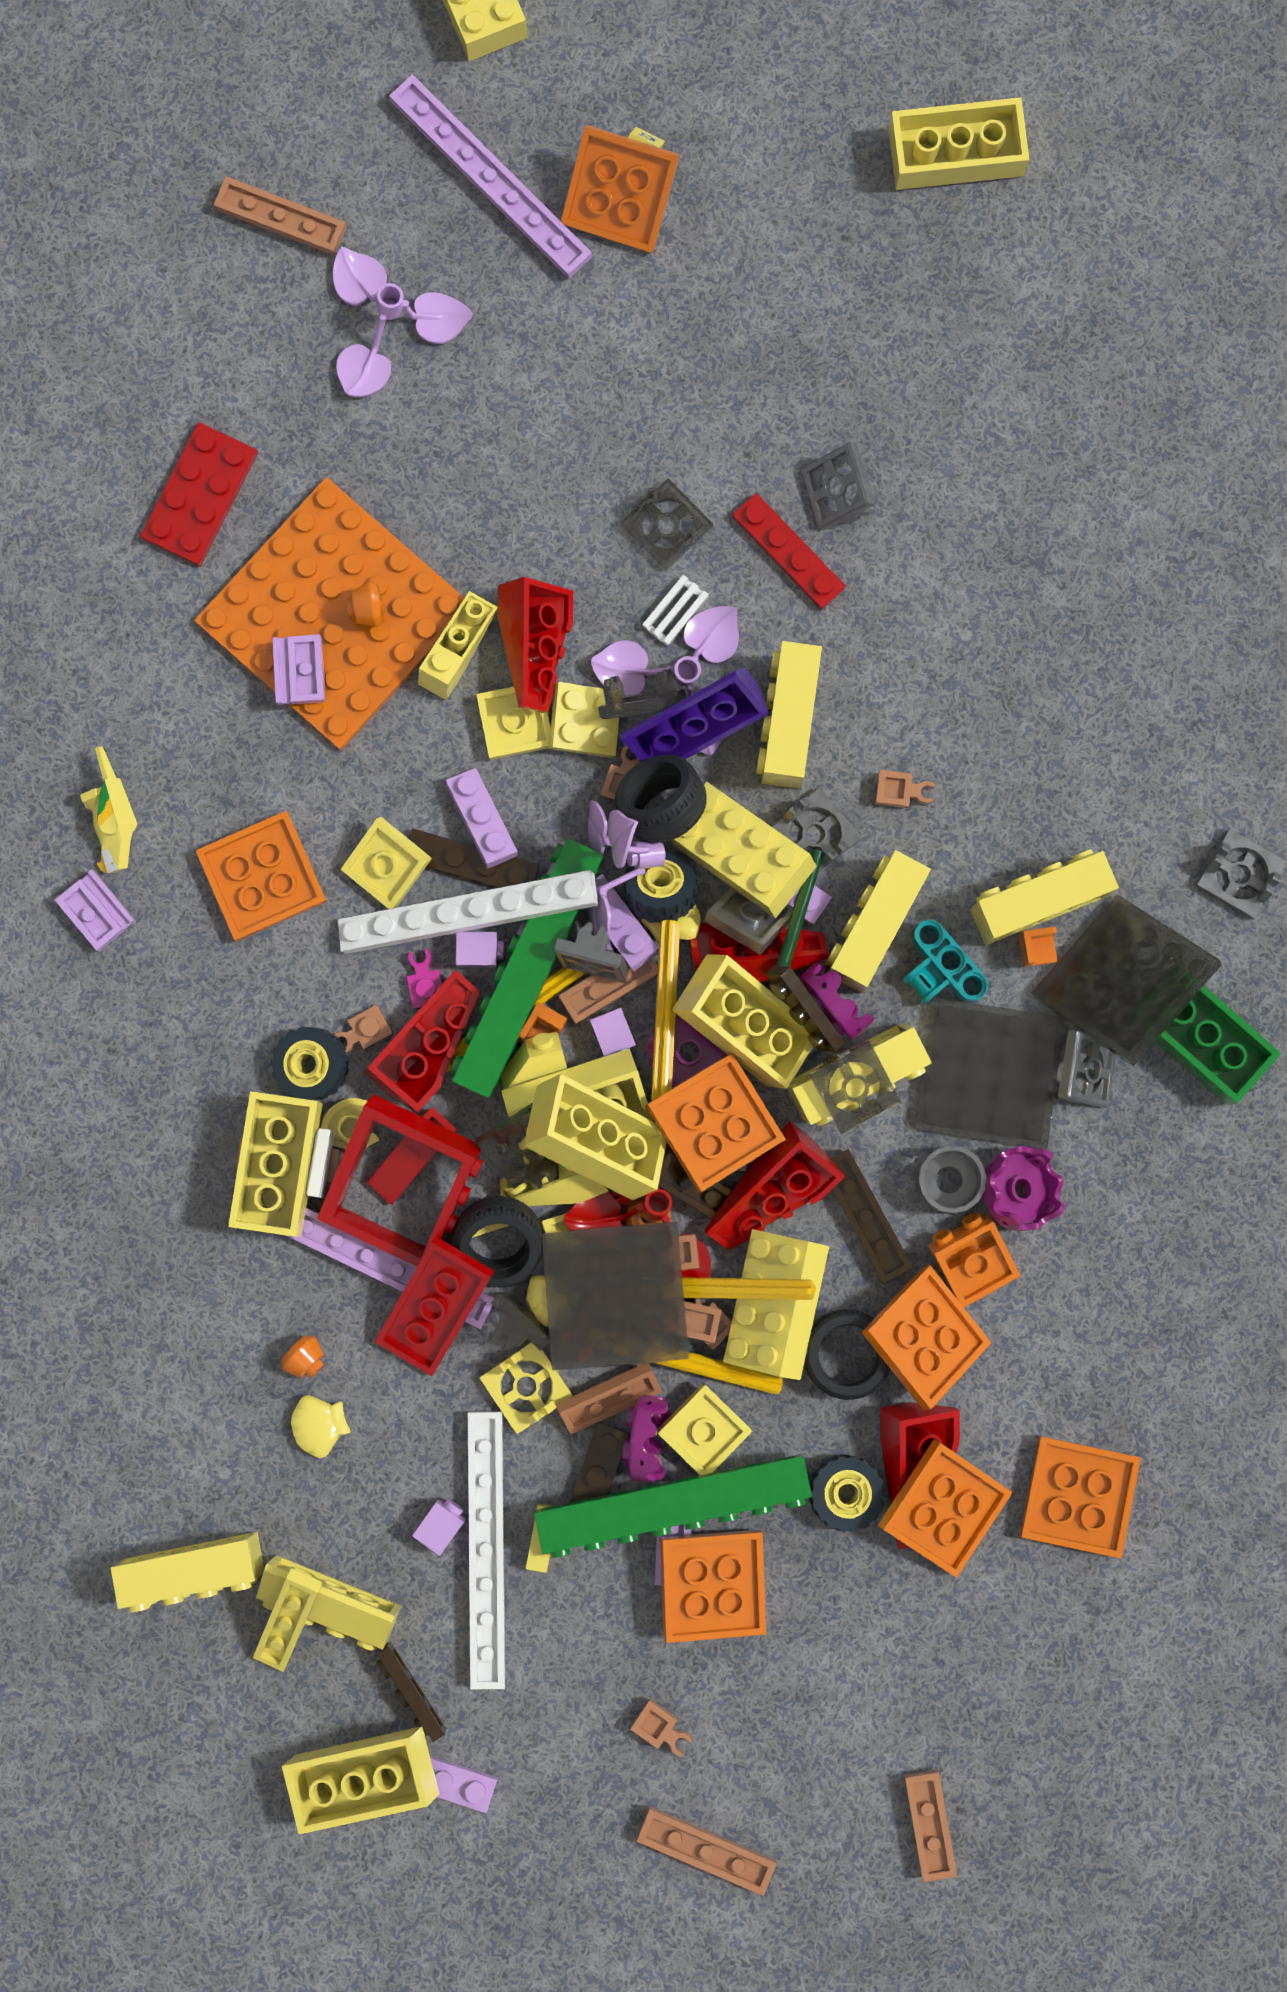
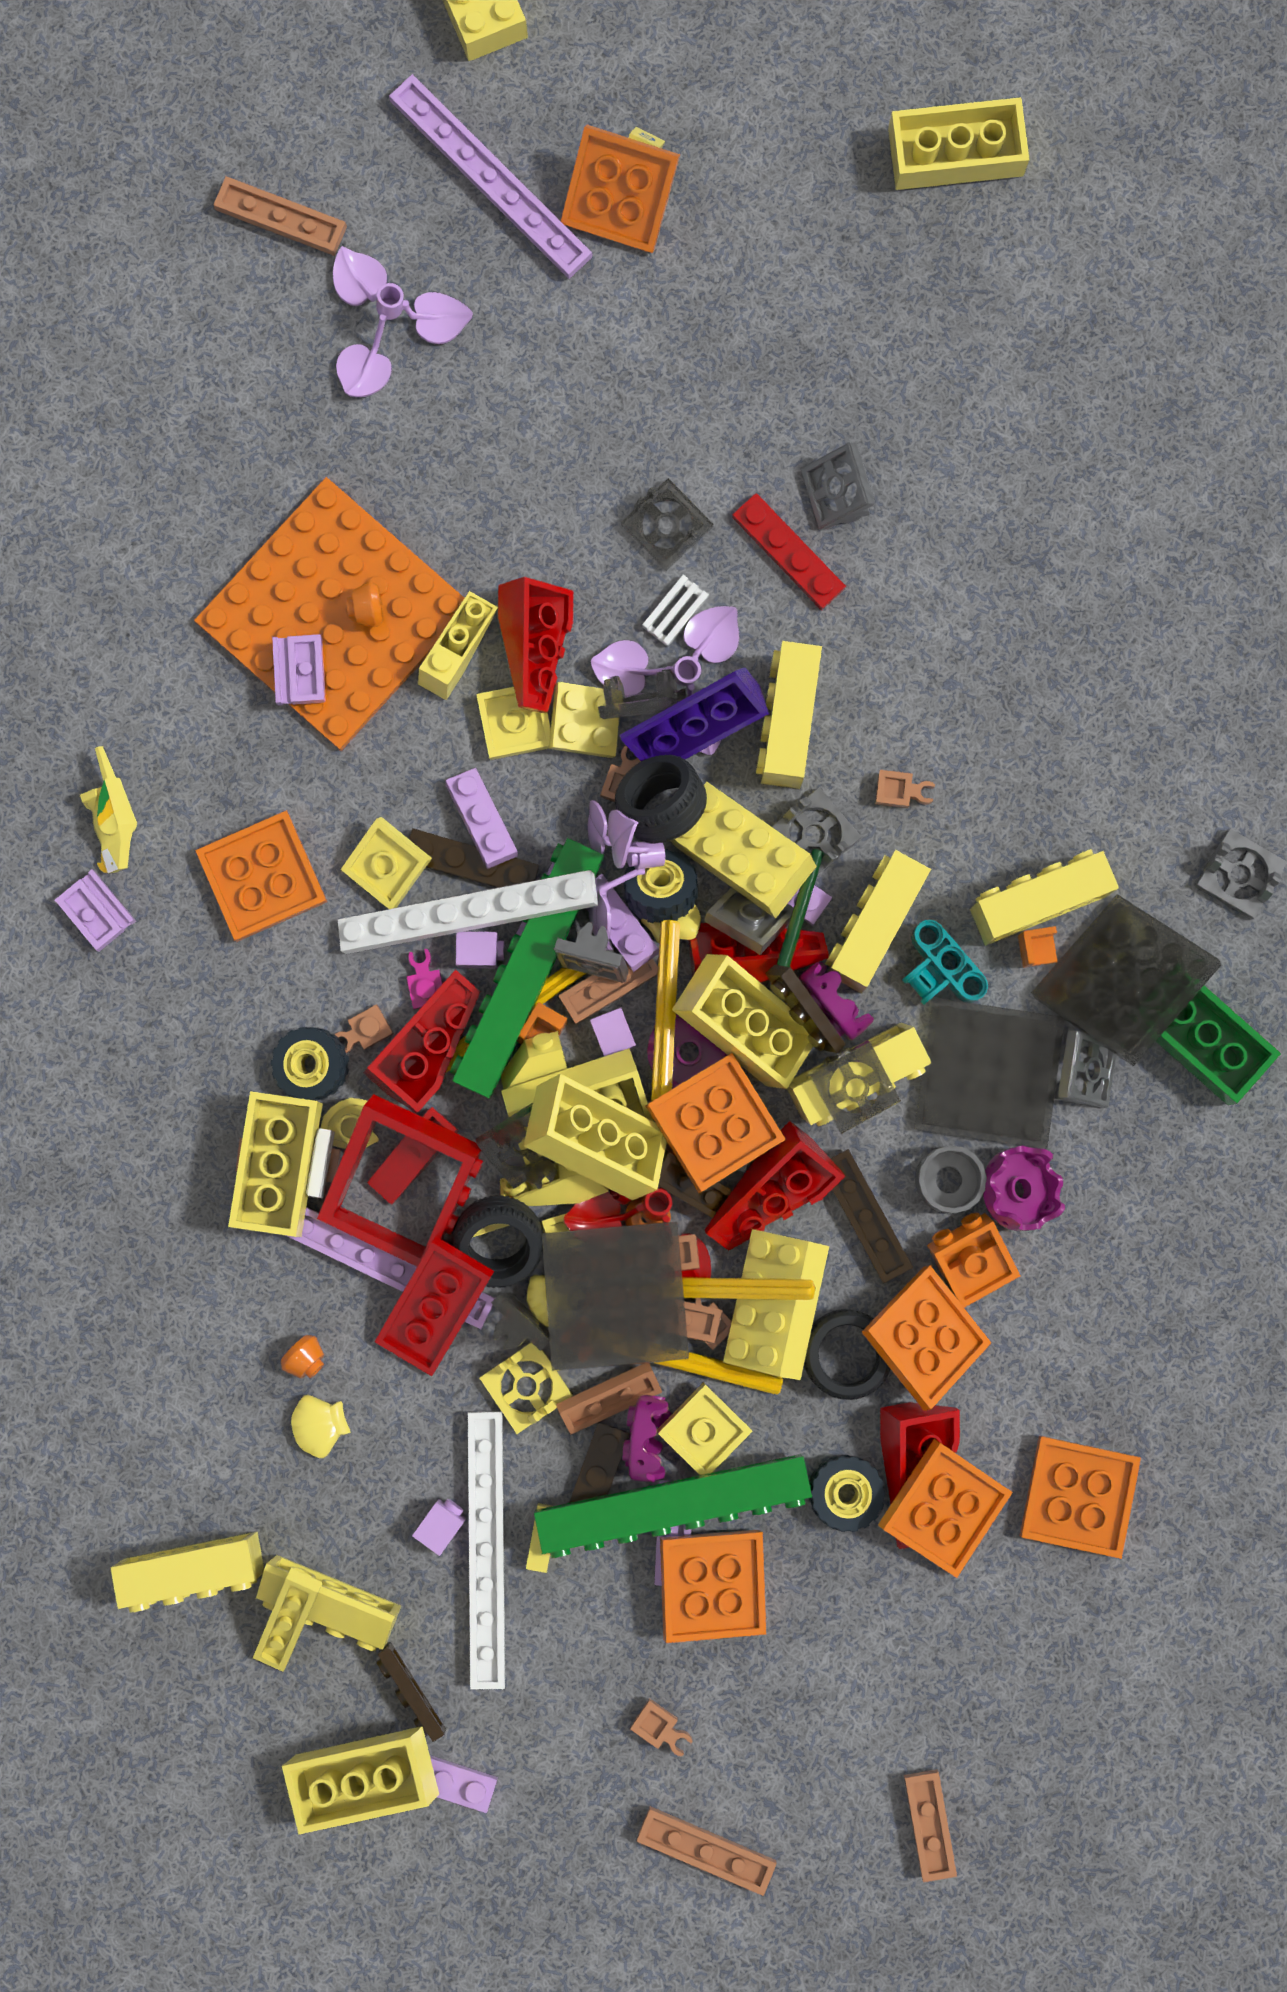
red plate [140,422,258,567] -> none

